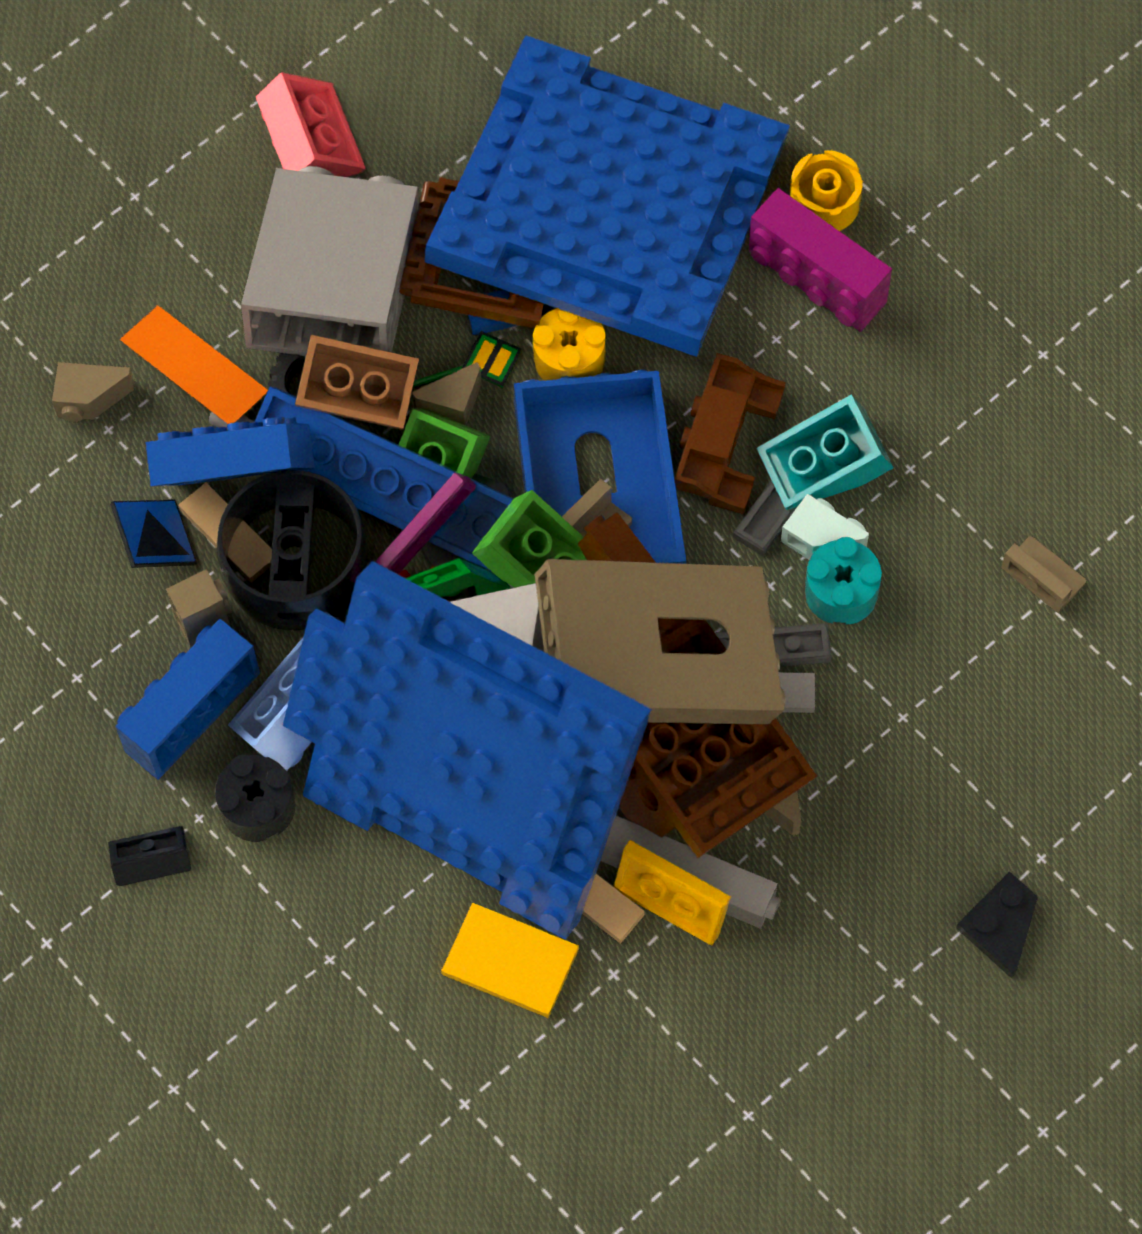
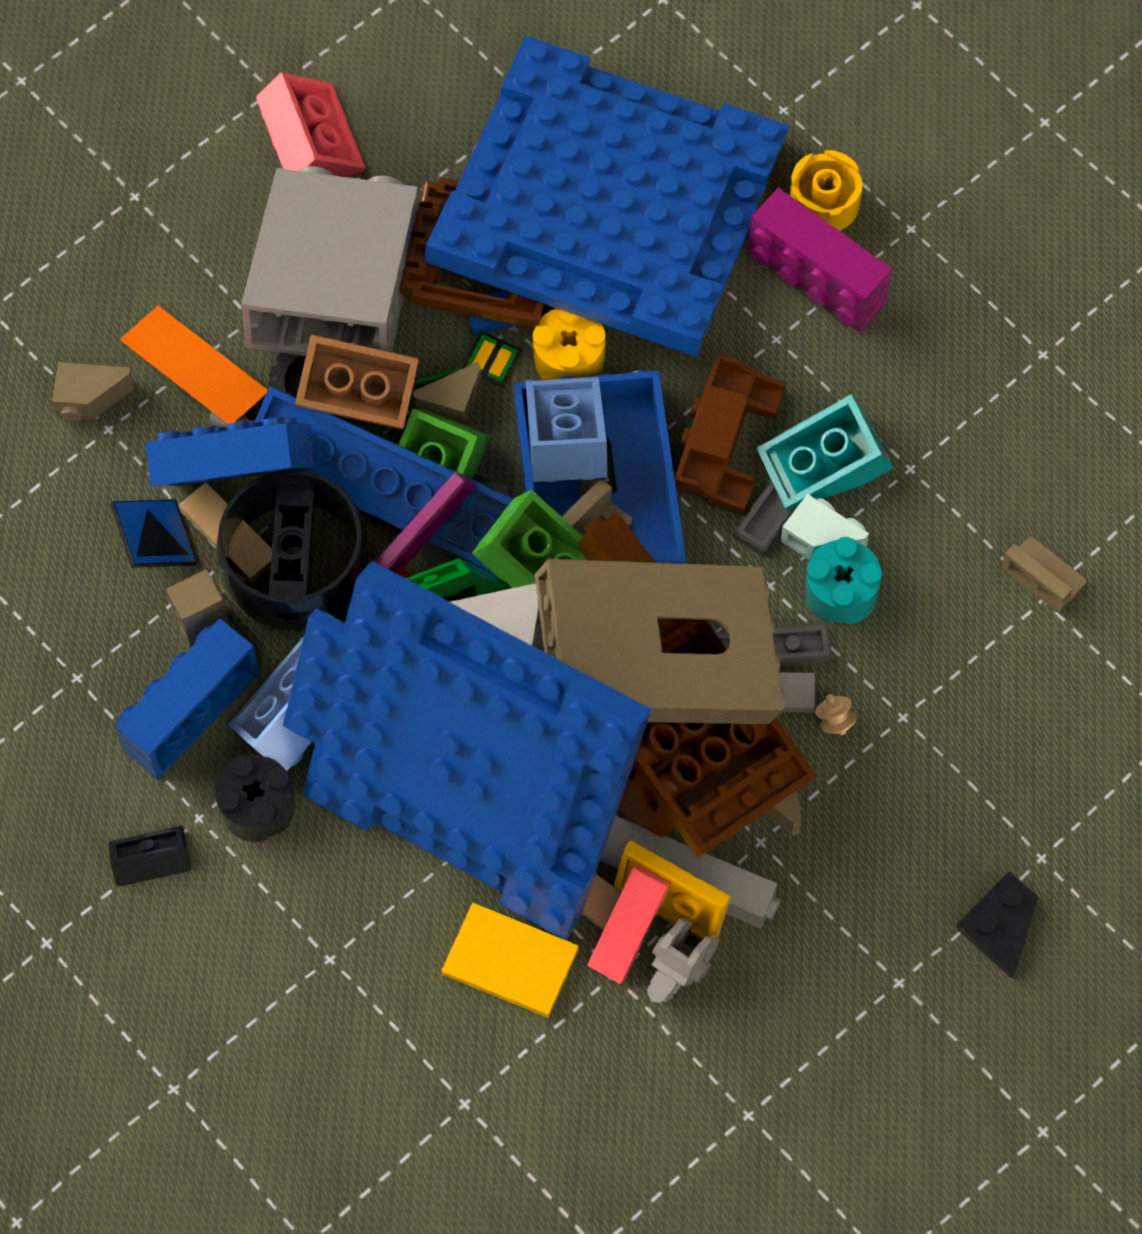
none -> medium blue slope [526,377,607,482]
none -> coral tile [587,864,671,984]
none -> light grey hinge [646,918,720,1004]
none -> tan wheel [815,694,857,736]

